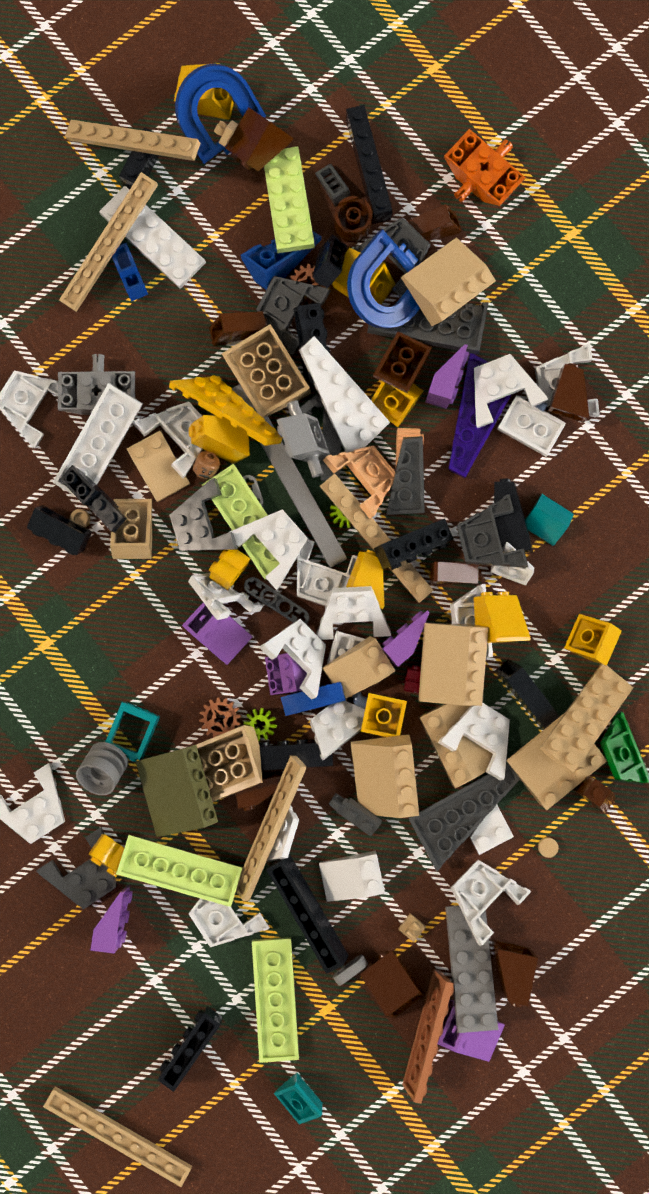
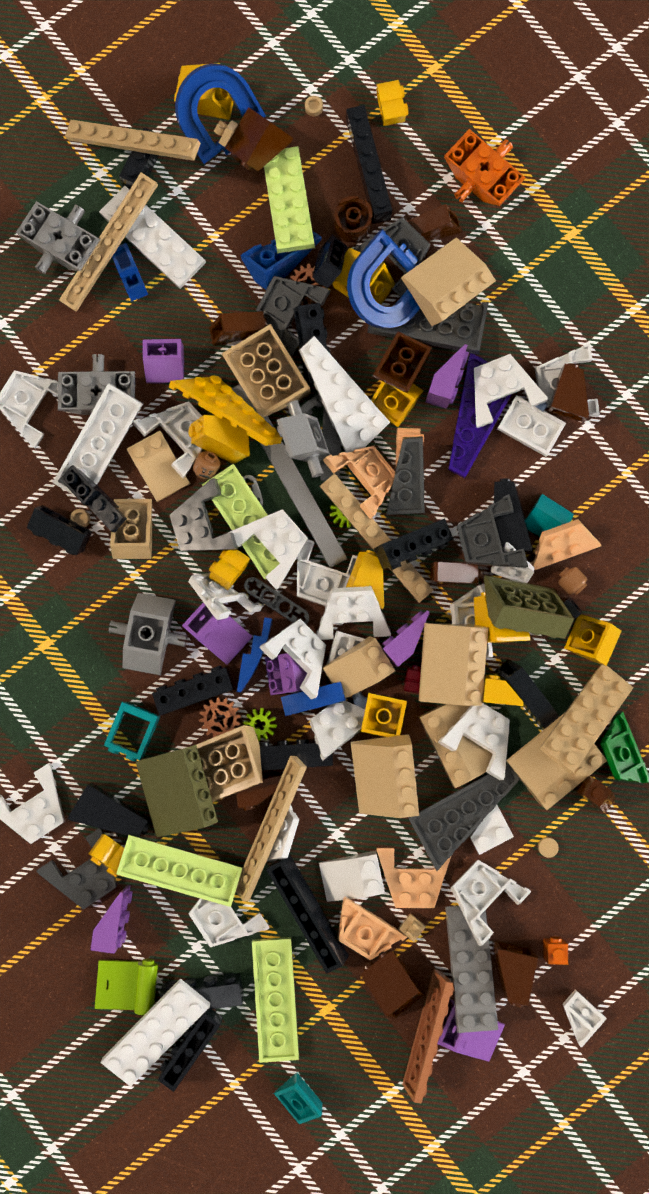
tan plate [43,1086,192,1187] -> none
light grey wheel [76,742,128,795] -> none
dark grey slope [315,164,350,207] -> none
dark grey hinge [329,793,382,836] -> none
light grey beam [333,954,368,986] -> none
none -> light grey slope [16,201,100,274]
none -> black slope [67,783,151,837]
none -> lime door [95,959,158,1015]
none -> white plate [101,979,210,1087]
none -> light grey slope [109,593,187,675]
none -> medium lavender slope [143,339,184,383]
none -> black brick [152,665,234,716]
none -> black brick [160,973,244,1010]
none -> blue slope [237,617,273,692]
none -> tan tile [305,96,323,117]
none -> light nougat wing [337,896,407,960]
none -> yellow brick [376,80,408,126]
none -> light nougat wing [376,847,451,908]
none -> yellow slope [482,675,524,706]
none -> olive slope [484,575,574,639]
none -> light nougat wing [530,519,601,570]
none -> orange brick [543,936,568,965]
none -> medium nougat head [558,567,587,595]
none -> white wing [562,990,607,1047]
none -> black tile [563,597,582,619]

